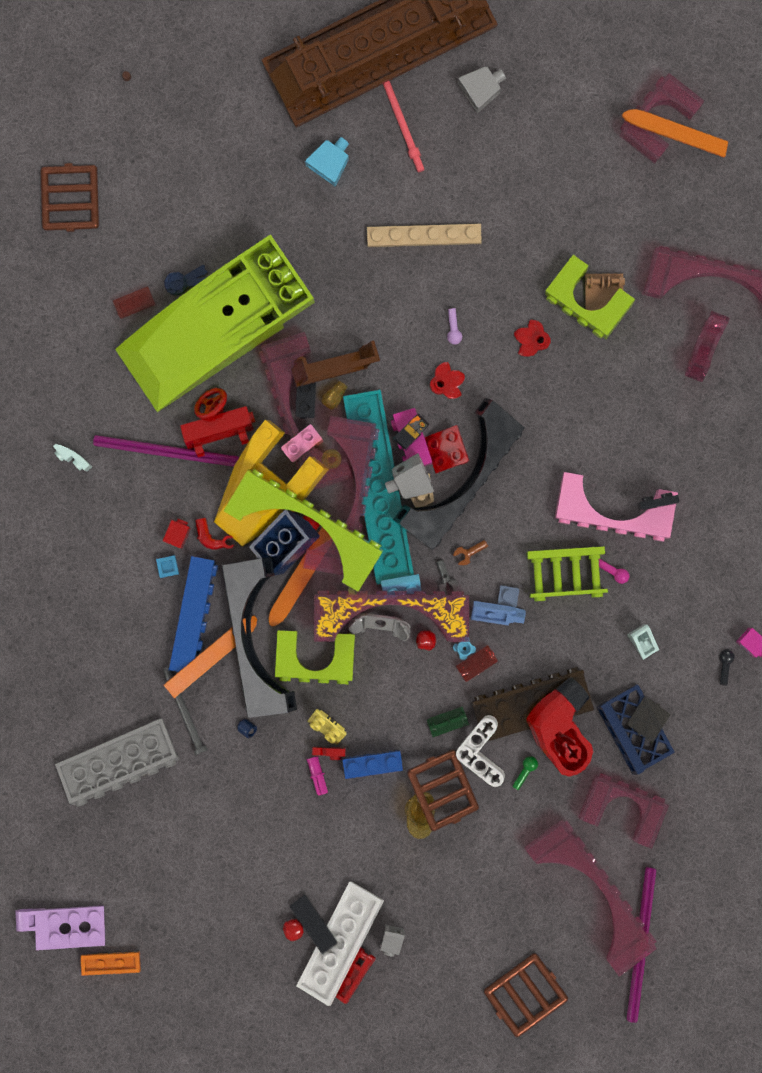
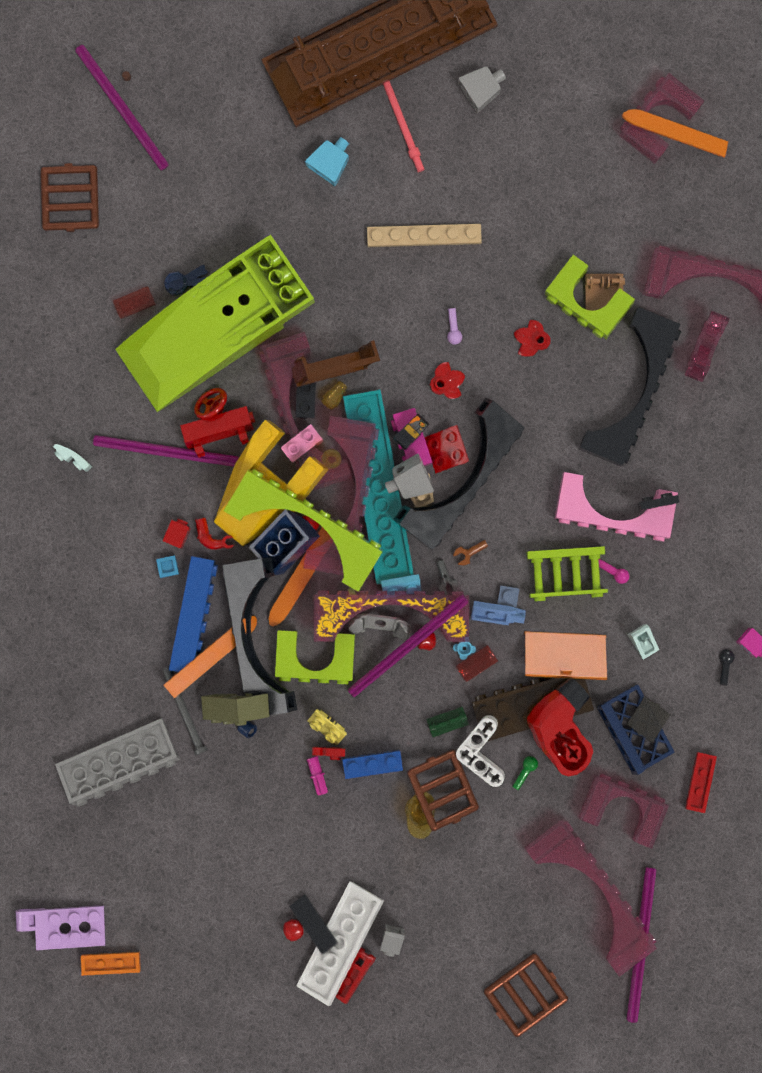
none -> magenta axle [75,45,169,171]
none -> olive wedge [201,694,269,726]
none -> magenta axle [348,594,468,697]
none -> orange container [524,631,607,680]
none -> black arch [579,307,681,467]
none -> red plate [685,752,717,813]

